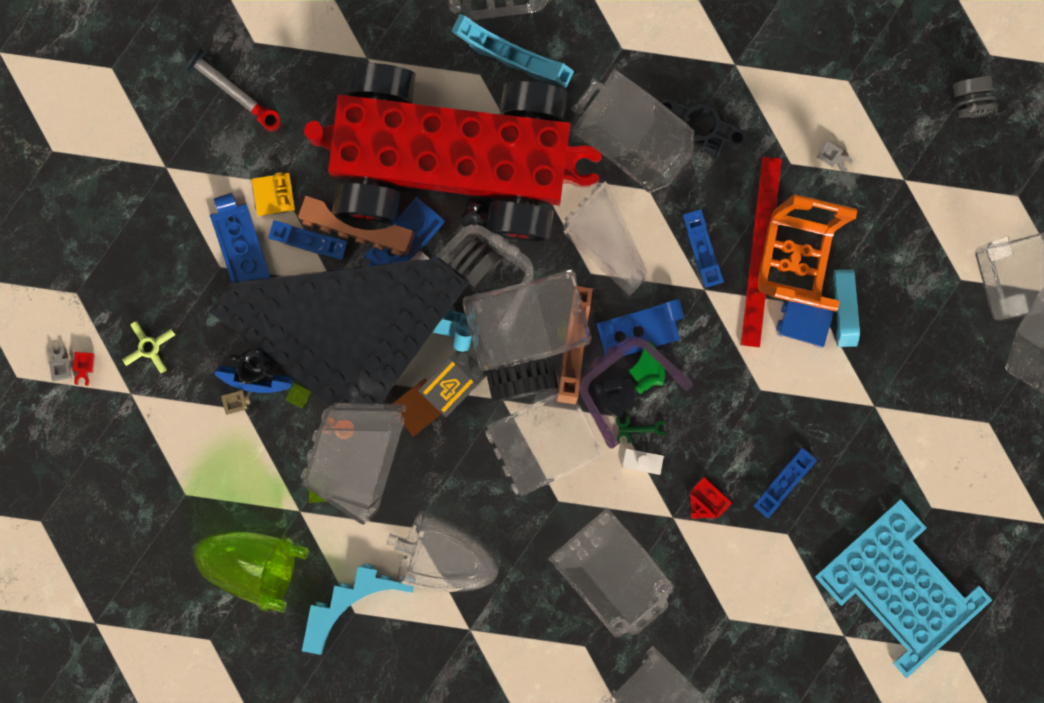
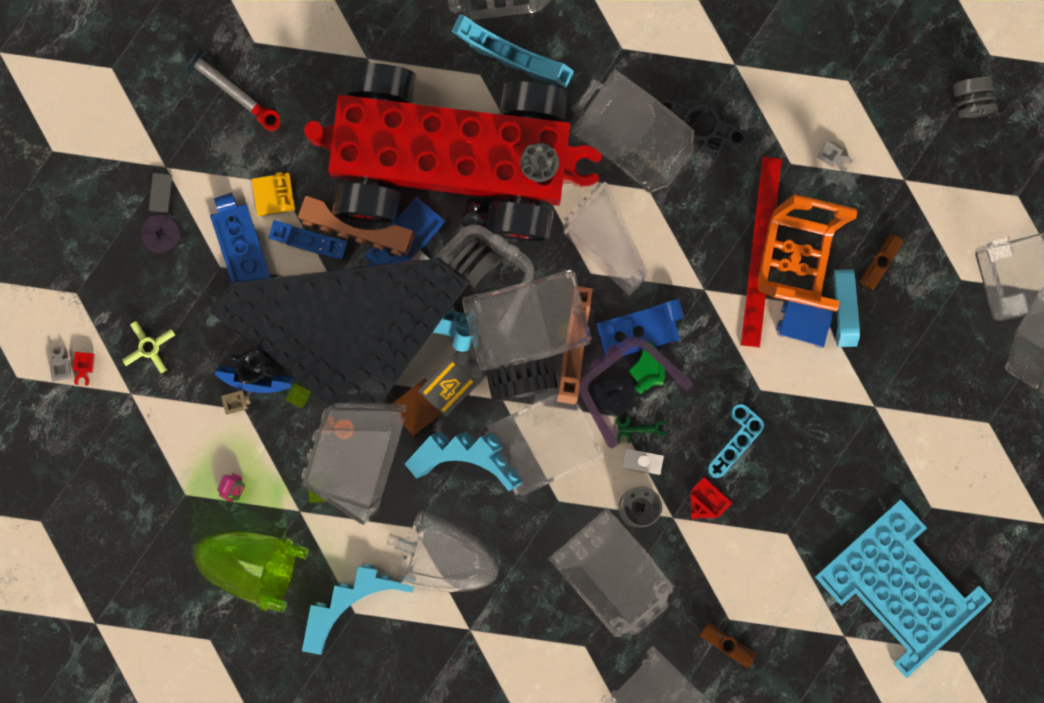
blue slope [683,209,724,288] -> none
blue slope [753,448,817,519] -> none
none -> clear purple plate [141,215,180,253]
none -> dark grey tile [149,173,173,213]
none -> dark pink head [217,473,246,502]
none -> medium azure arch [405,431,524,491]
none -> dark grey dish [520,143,559,182]
none -> dark grey wheel [618,487,662,528]
none -> reddish brown piece [699,622,757,669]
none -> medium azure beam [707,404,764,478]
none -> reddish brown piece [859,233,904,290]

